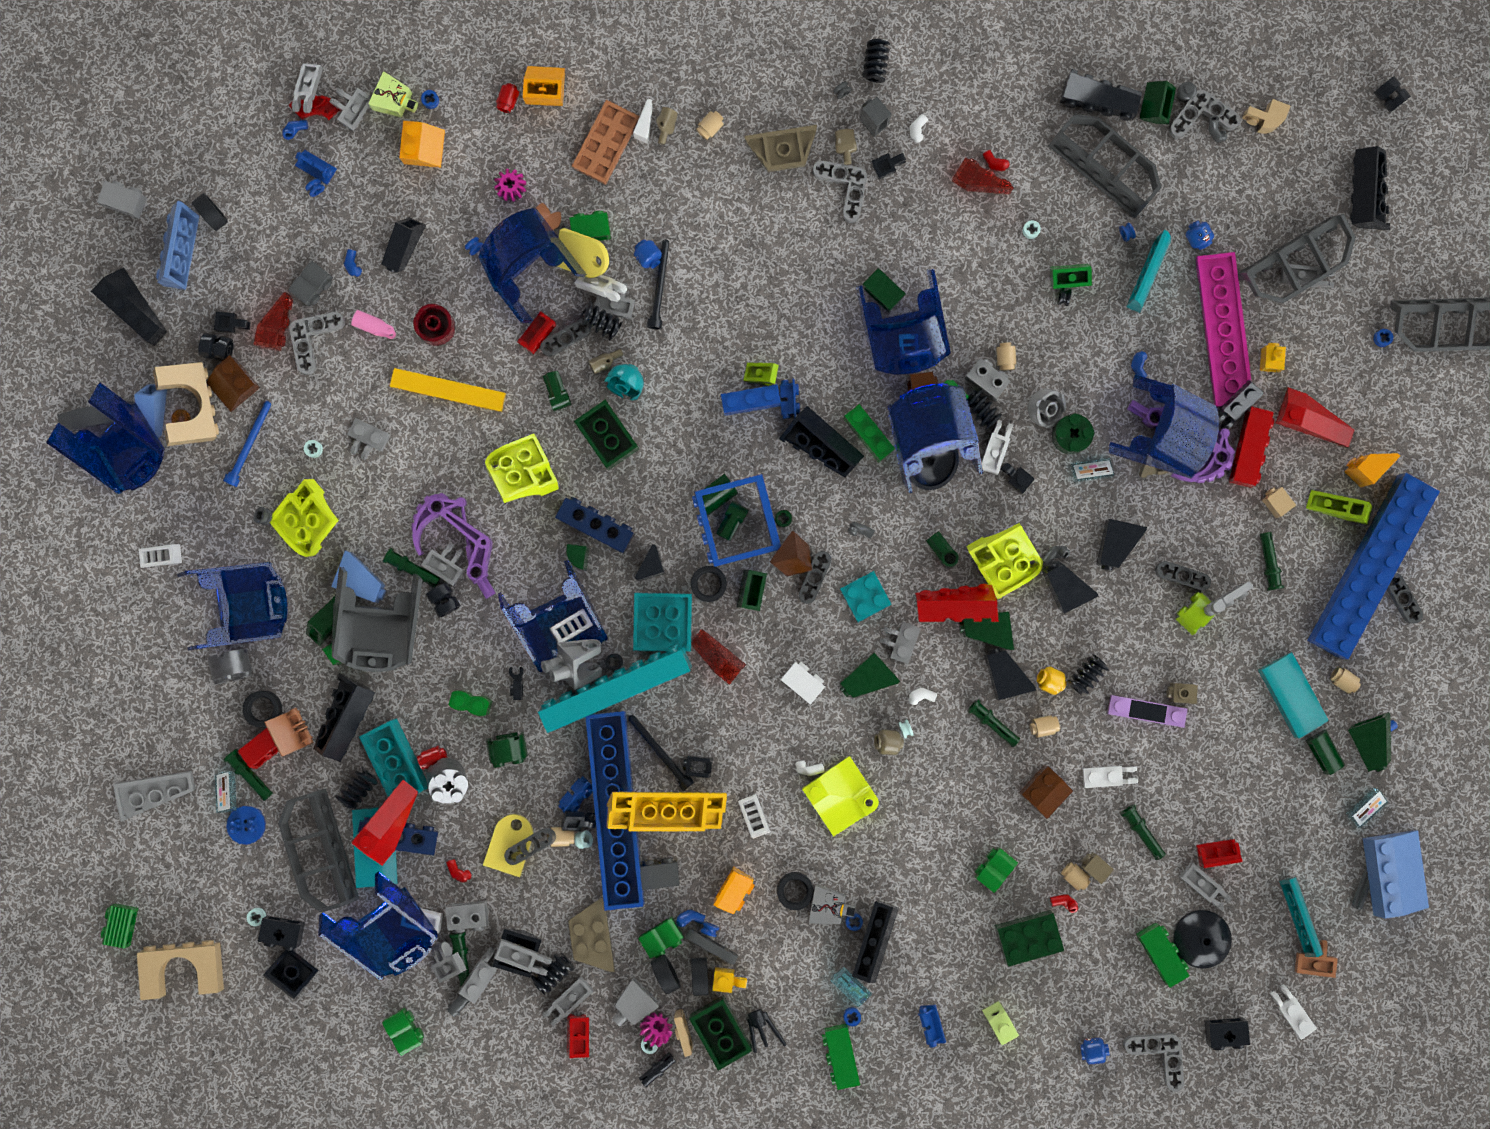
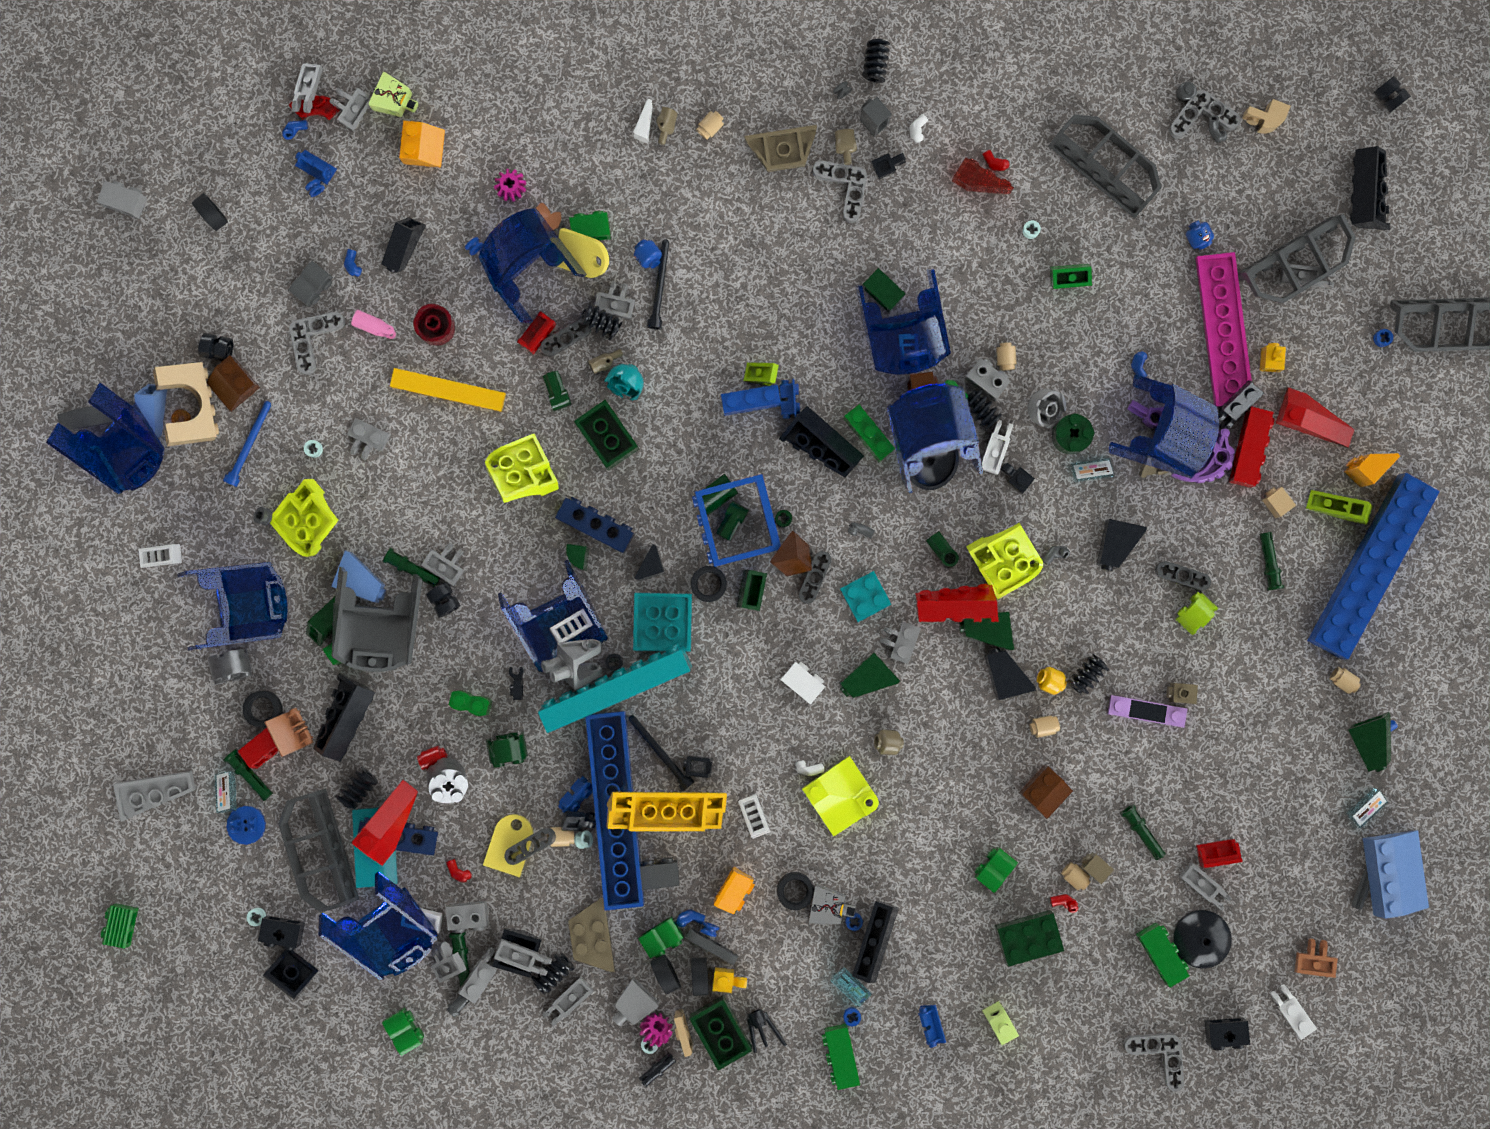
black wedge [91,267,167,346] -> none
tan arch [137,940,224,1000] -> none
medium blue slope [156,201,199,290] -> none
black plate [214,311,251,333] -> none
clear red slope [254,292,293,351] -> none
teal slope [359,718,428,797] -> none
medium lavender piece [412,493,496,599] -> none
blue bush [421,90,439,109] -> none
red brick [496,83,520,114] -> none
light orange slope [523,66,565,106] -> none
red hinge [567,1014,589,1058] -> none
nougat plate [572,100,640,185] -> none
white hinge [574,275,627,302] -> none
clear red slope [691,629,746,685] -> none
light aqua bush [898,719,913,739] -> none
white arm [908,688,937,705] -> none
dark green pin [967,699,1020,748] -> none
black slope [1041,561,1099,614] -> none
black bush [1058,288,1072,306] -> none
black wedge [1060,69,1142,121] -> none
blue head [1080,1038,1110,1065] -> none
white hinge [1082,766,1138,788] -> none
blue bush [1119,222,1136,242] -> none
teal slope [1126,230,1171,313] -> none
dark green brick [1139,80,1176,124] -> none
light grey hinge [1204,581,1254,616] -> none
teal slope [1258,652,1328,739] -> none
teal slope [1279,876,1323,957] -> none
dark green brick [1306,729,1345,775] -> none
dark grey beam [1387,573,1423,624] -> none

